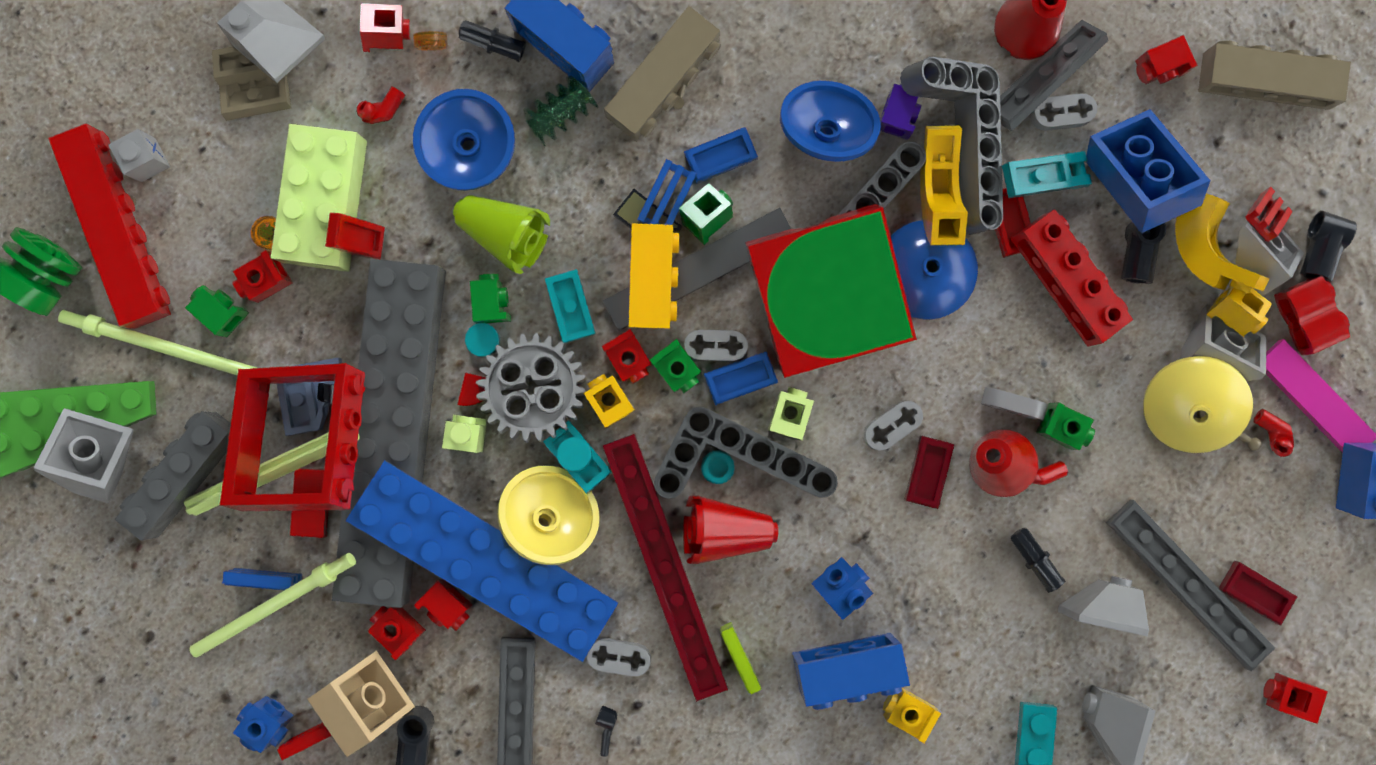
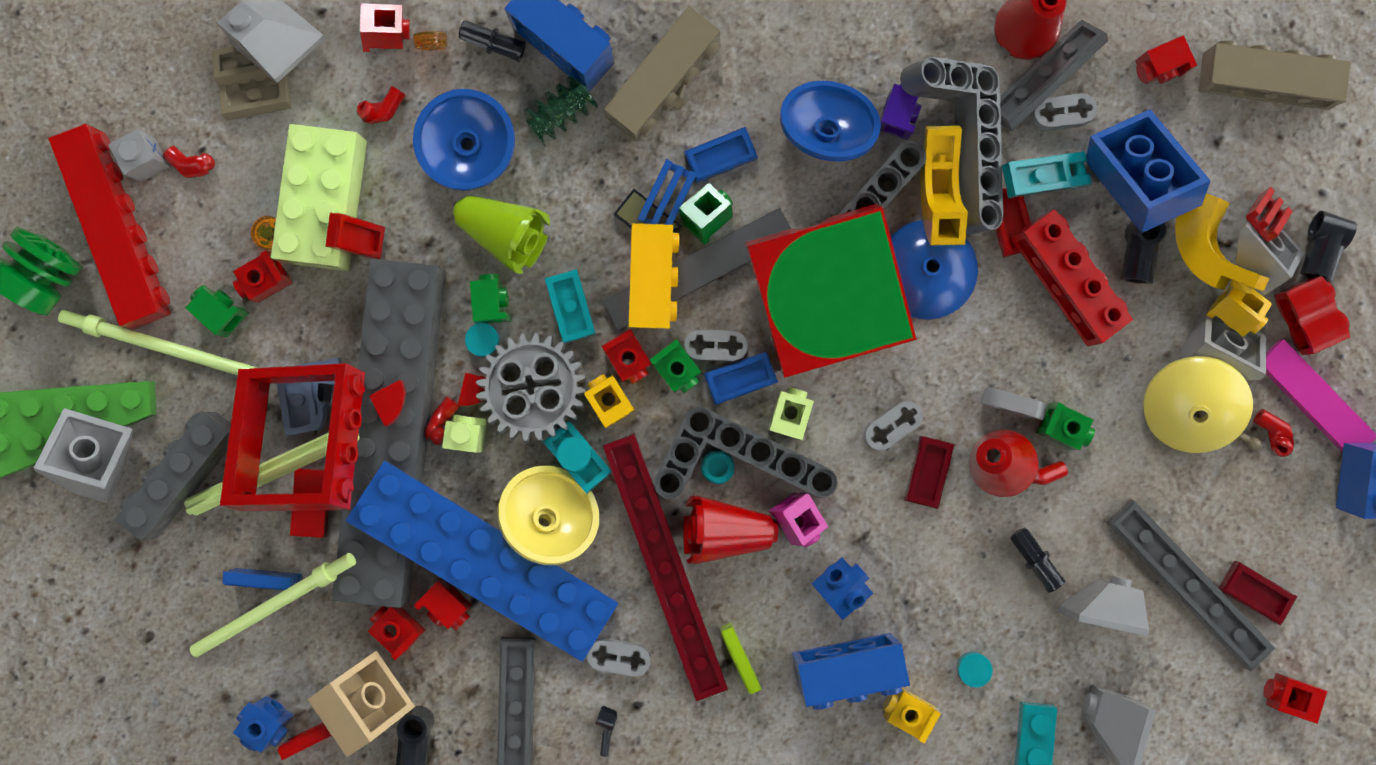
none -> red arm [163,146,215,178]
none -> red tile [369,380,406,427]
none -> red arm [424,396,460,445]
none -> dark pink brick [768,493,828,547]
none -> teal tile [956,651,993,688]

